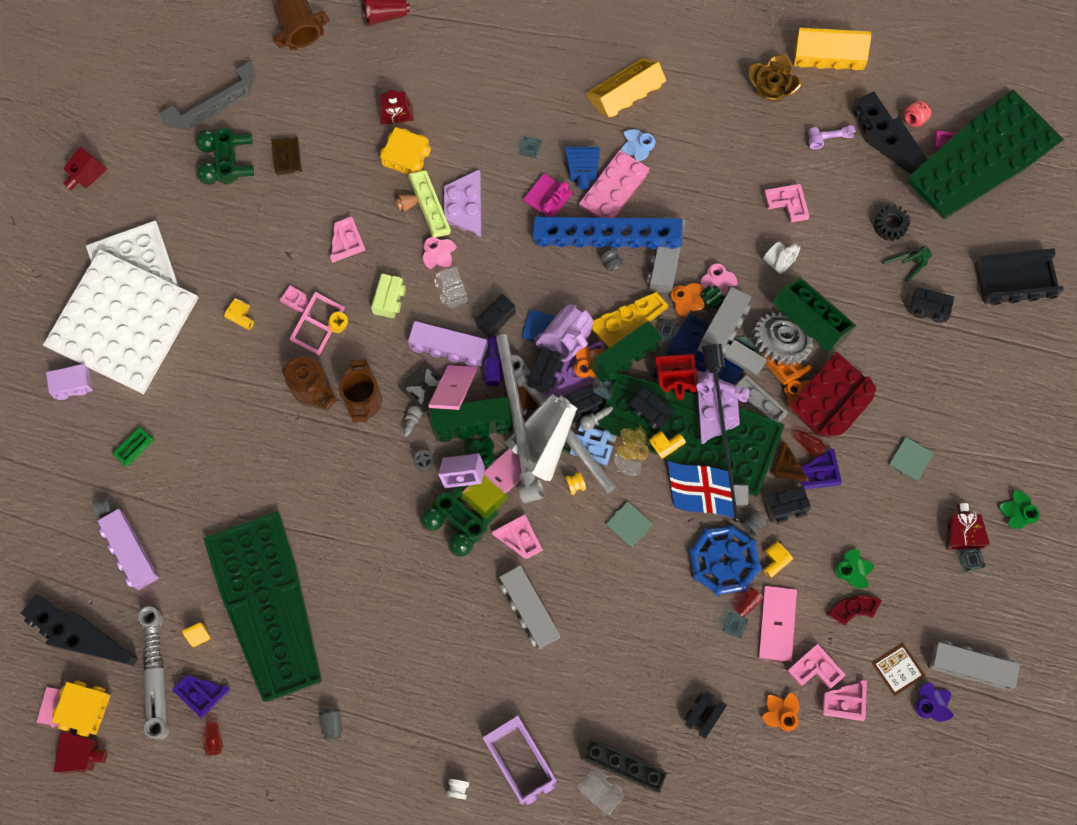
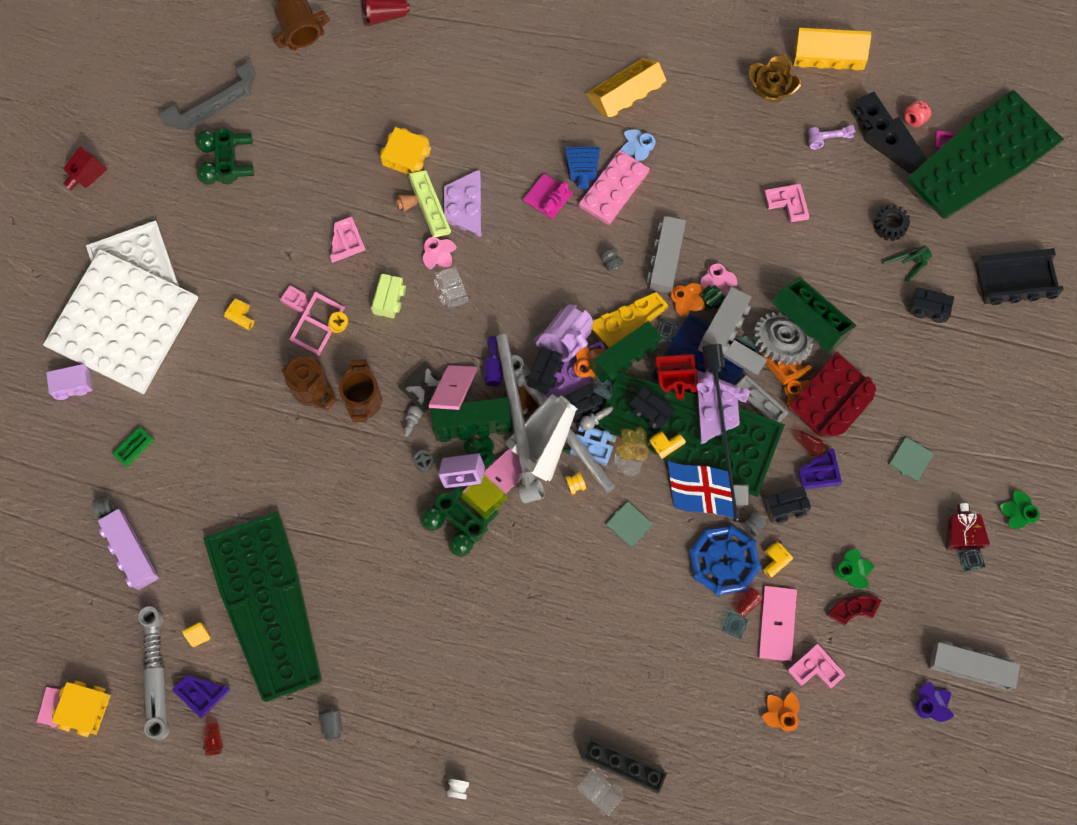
black brick [20,594,138,666] -> none
dark red torso [53,732,107,774] -> none
dark brown plate [272,137,302,175] -> none
dark red torso [379,90,414,125] -> none
lavender brick [408,321,488,367] -> none
black brick [476,294,516,337] -> none
lavender window [483,716,557,806] -> none
bright pink wing [492,515,543,559] -> none
light grey brick [499,565,560,650] -> none
clear light blue tile [519,136,542,159] -> none
blue piece [522,310,555,342] -> none
blue brick [533,217,684,249] -> none
black brick [683,691,727,739] -> none
white piece [763,242,801,274] -> none
reddish brown tile [773,442,809,482] -> none
bright pink wing [822,680,867,721] -> none
sticker [872,643,926,696] -> none

